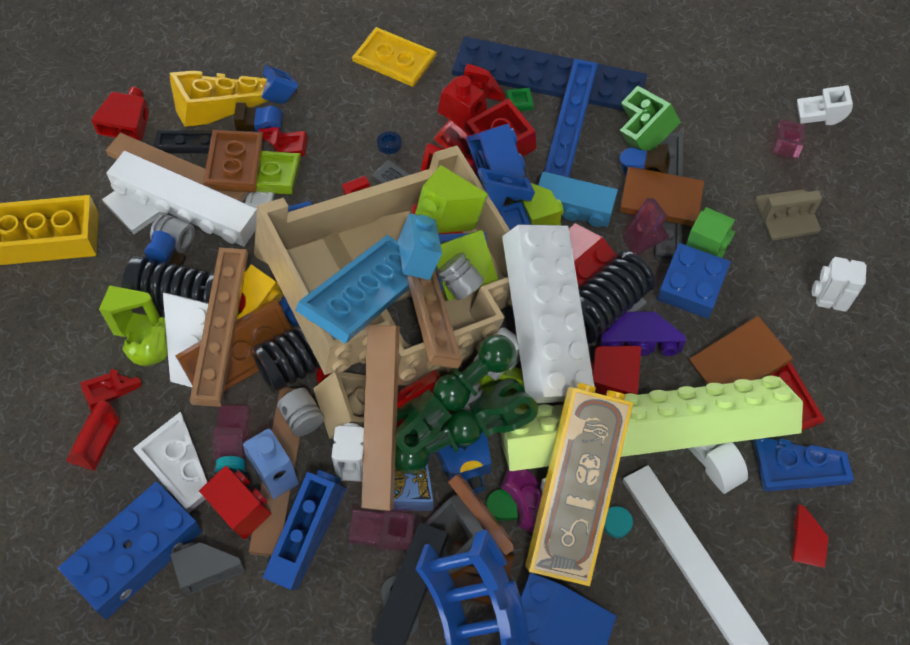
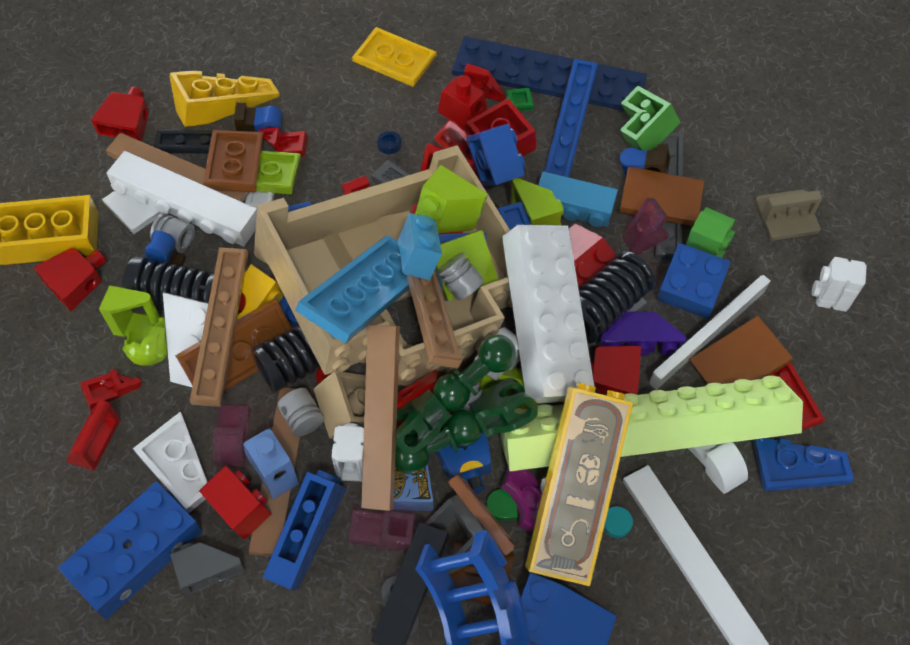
teal tile [215,456,246,474] -> none
blue slope [261,65,299,104] -> none
blue slope [478,168,535,212] -> none
clear pink brick [771,119,806,160] -> none
red slope [792,504,828,568] -> none
white brick [797,85,853,125] -> none
none -> red torso [34,248,107,312]
none -> white tile [649,275,770,390]

